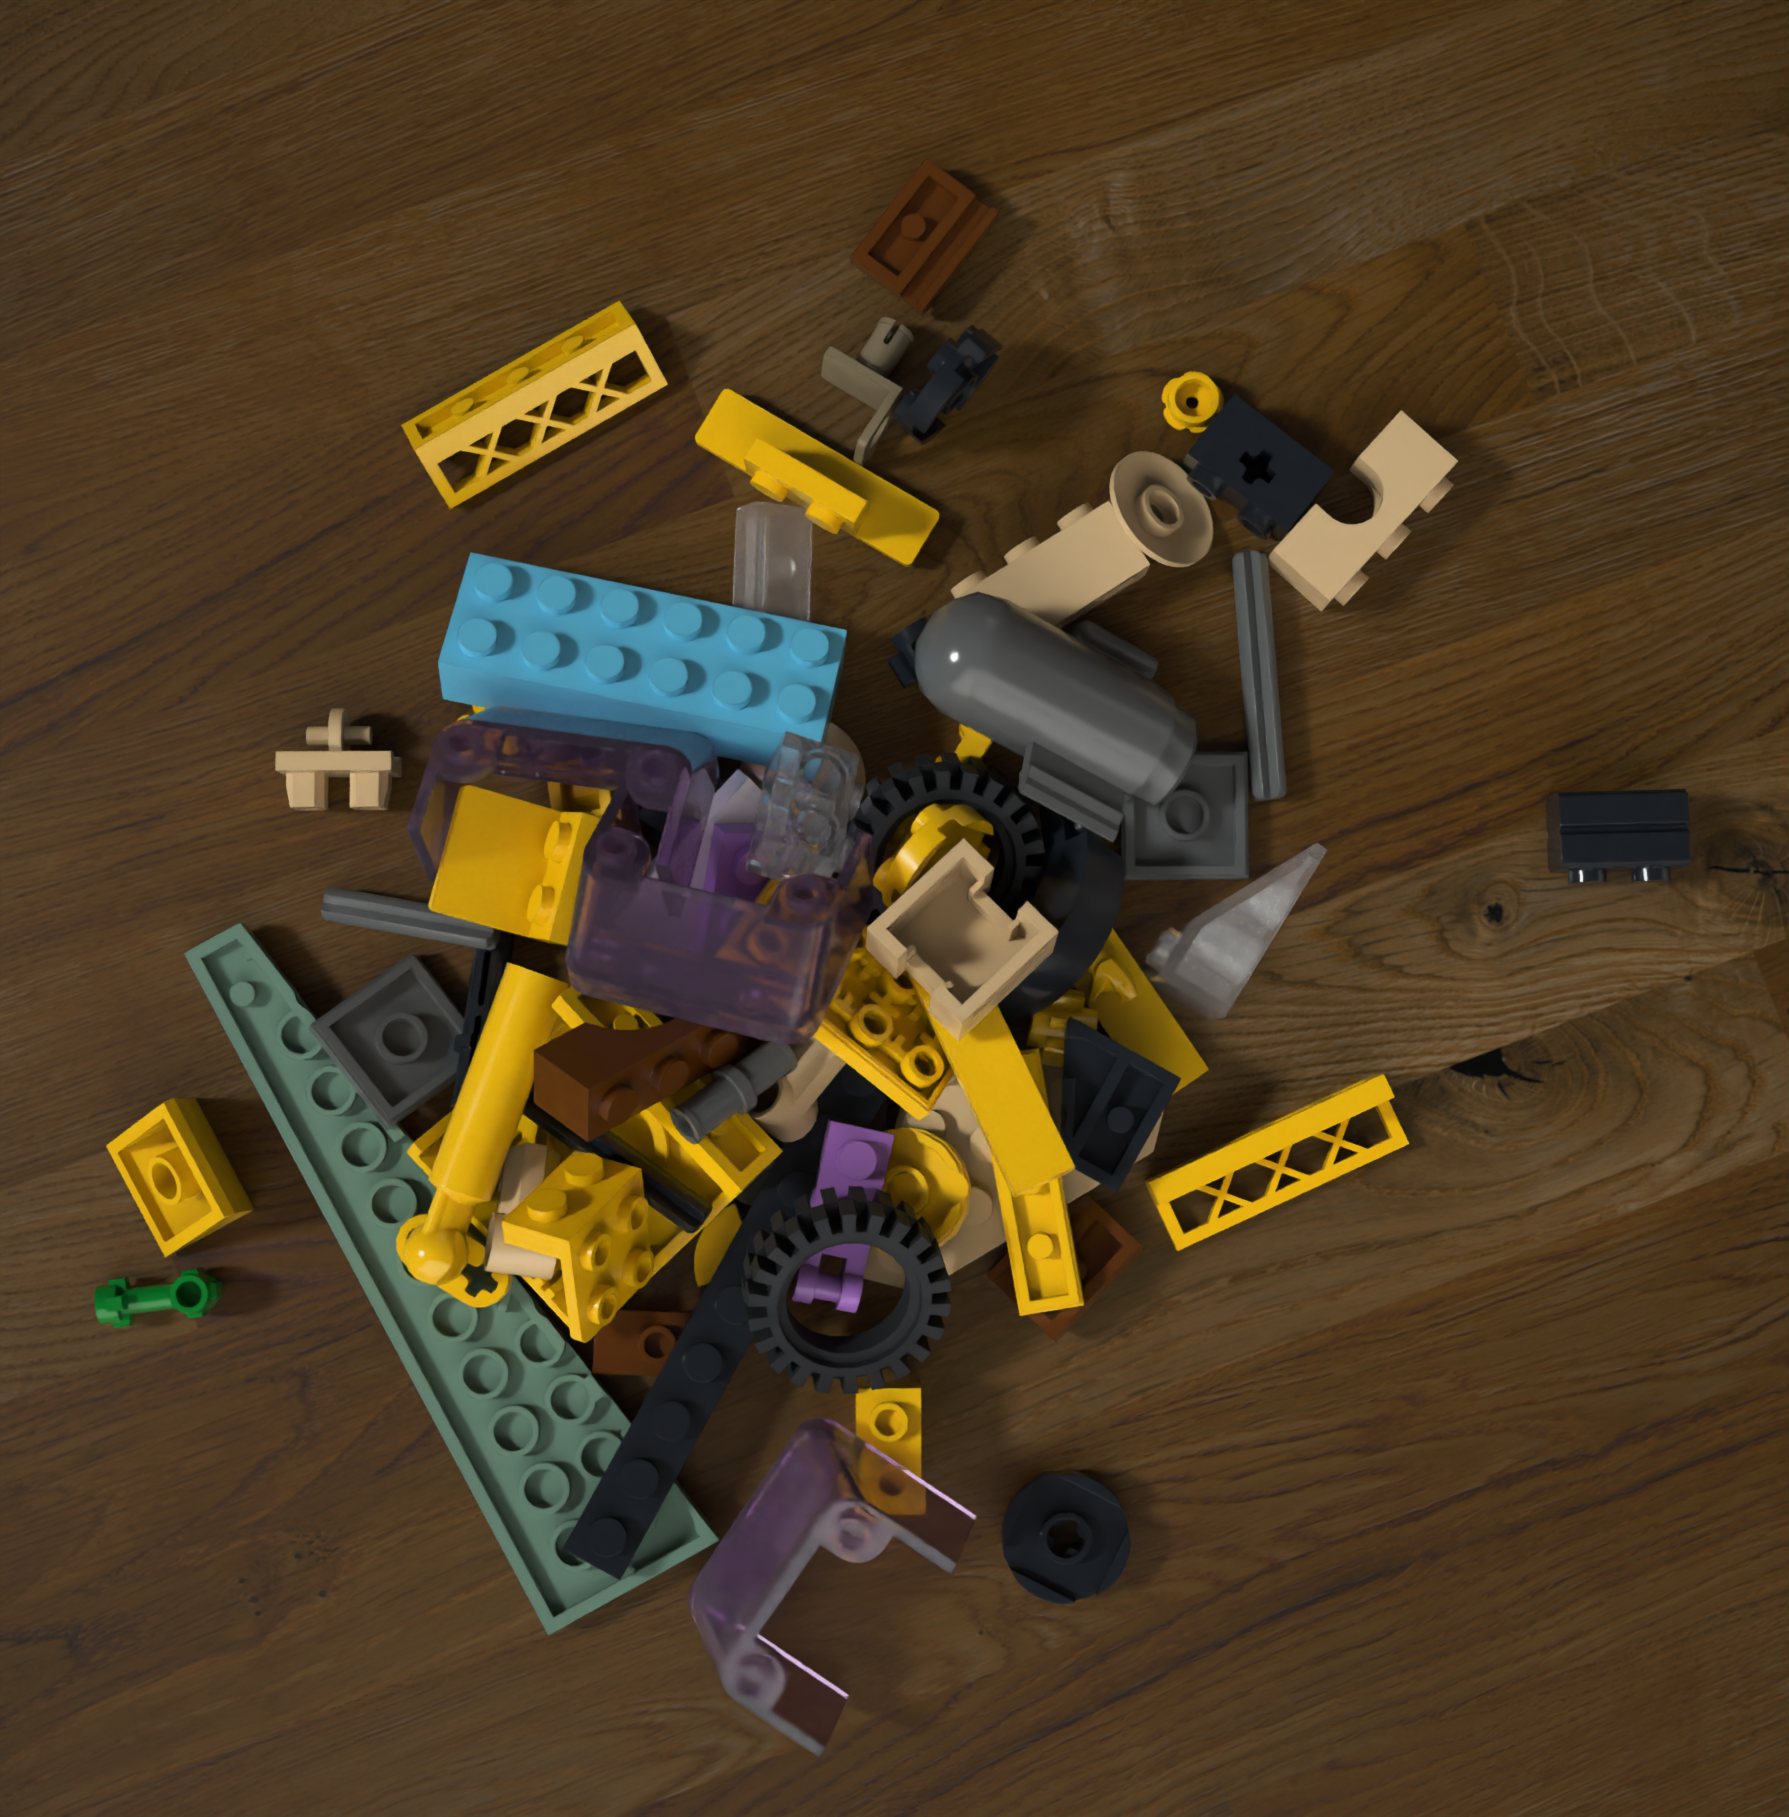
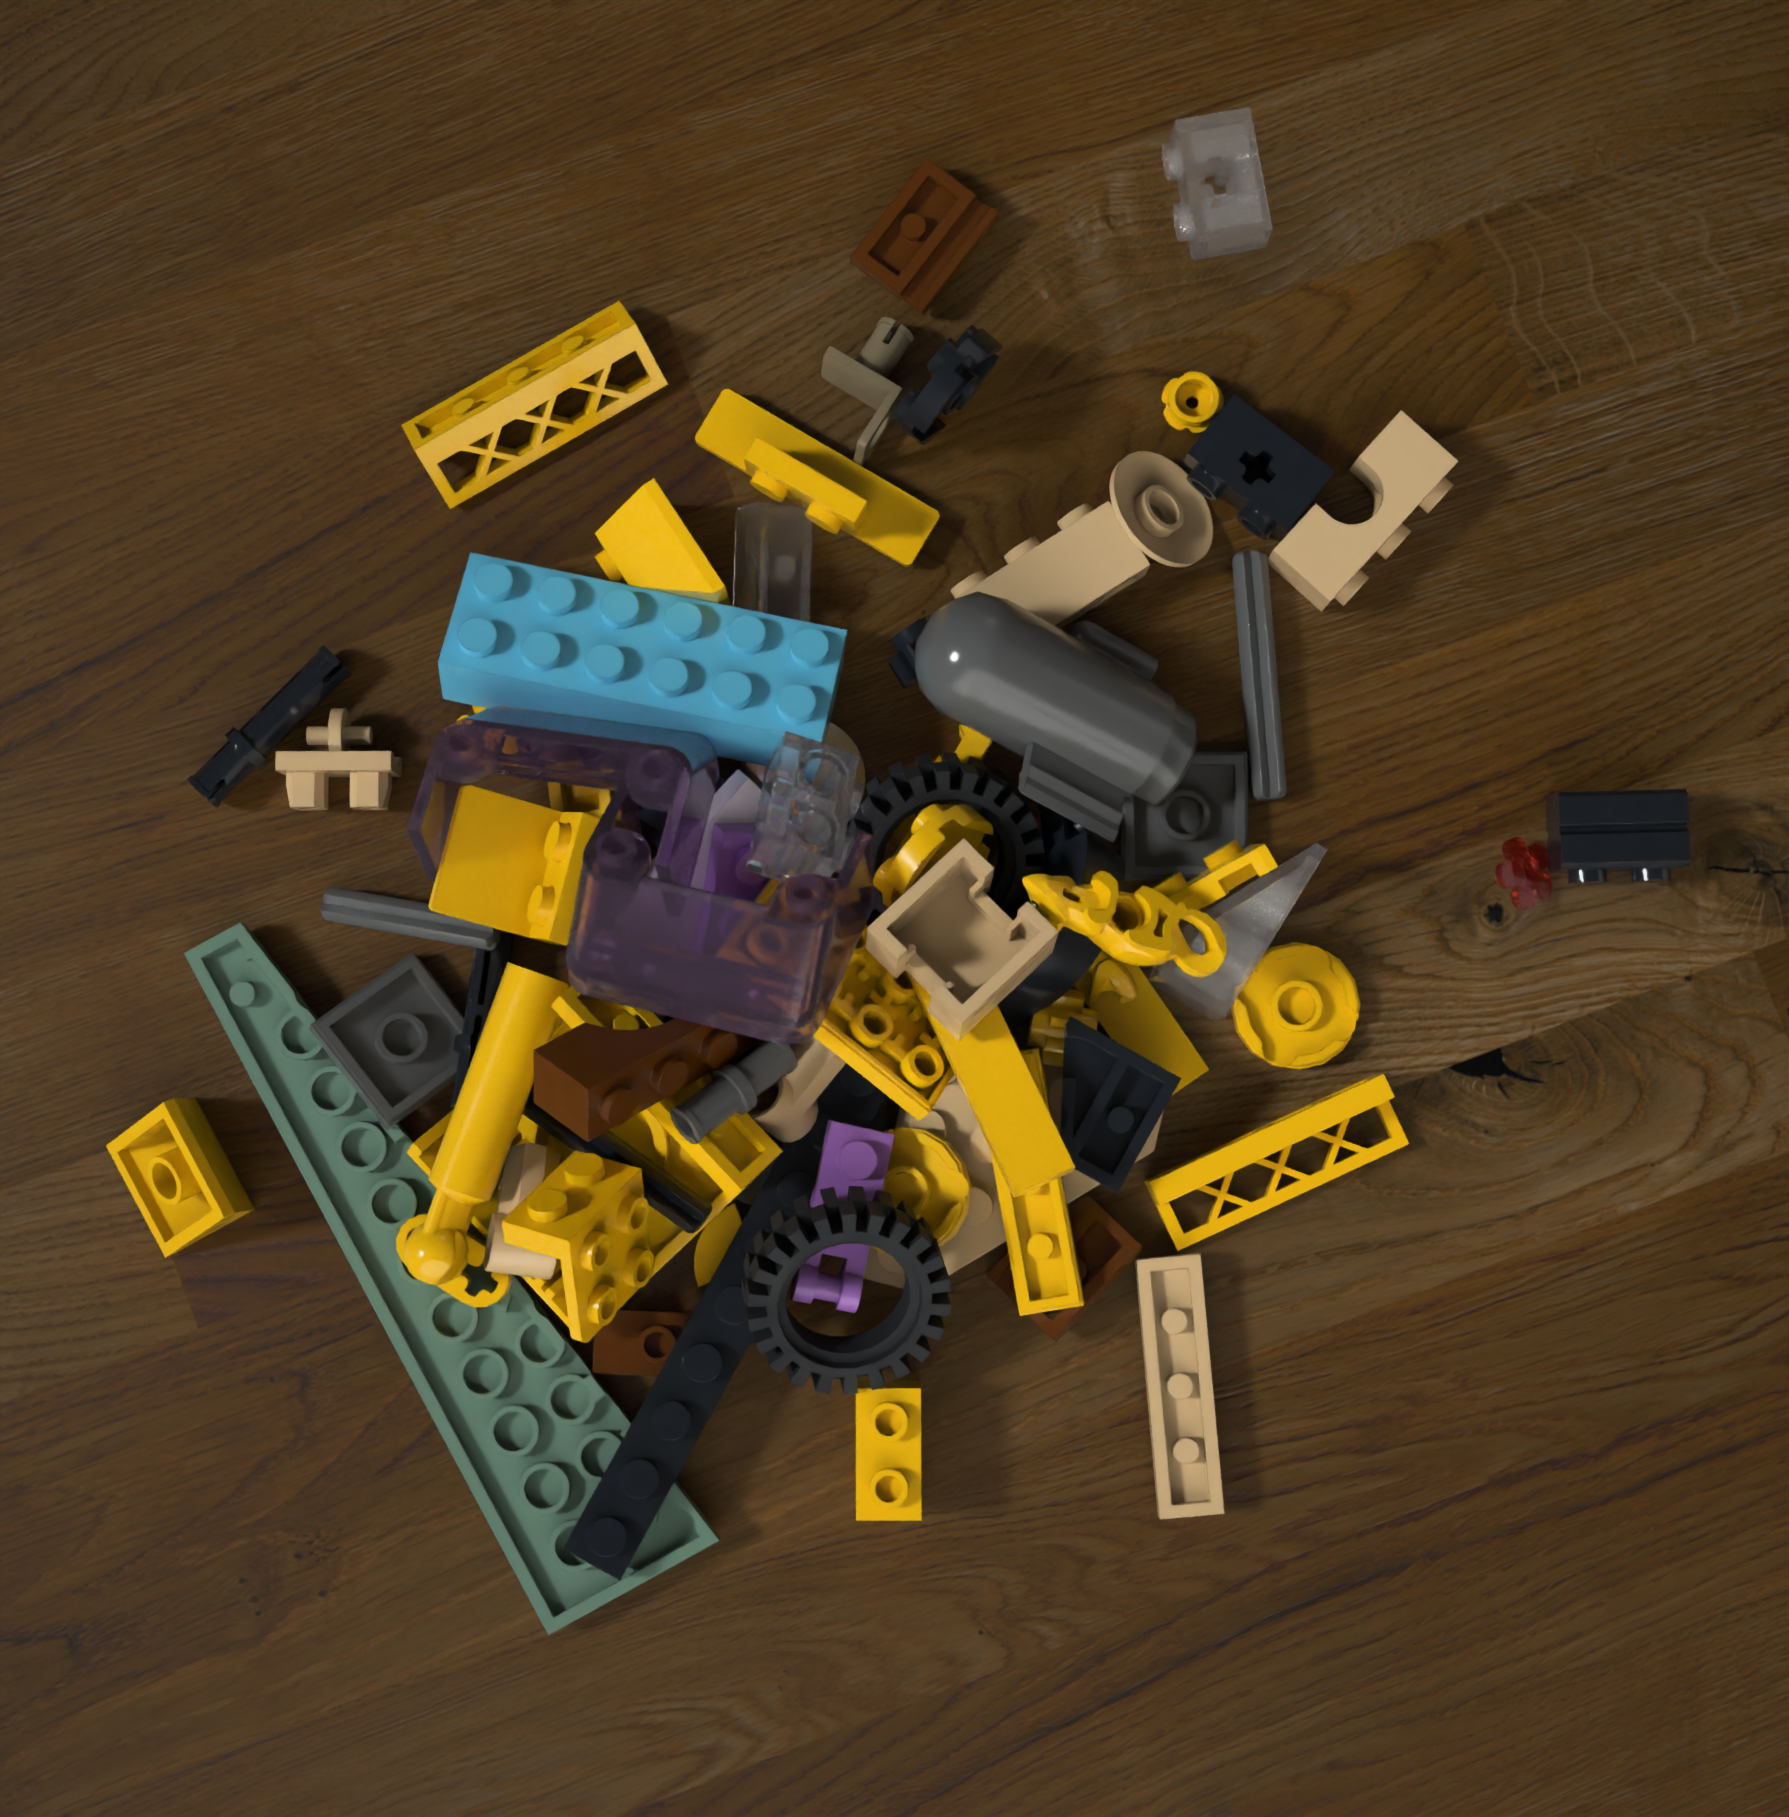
green bar [94,1267,223,1328] -> none
clear purple windscreen [687,1418,977,1757] -> none
black plate [1001,1470,1131,1604] -> none
none -> black pin [187,645,352,808]
none -> yellow slope [594,478,732,606]
none -> yellow animal [1022,871,1227,978]
none -> tan plate [1135,1253,1225,1519]
none -> yellow wing [1152,840,1278,910]
none -> clear brick [1162,107,1273,260]
none -> yellow tile [1231,942,1361,1070]
none -> clear red plant [1495,837,1552,911]

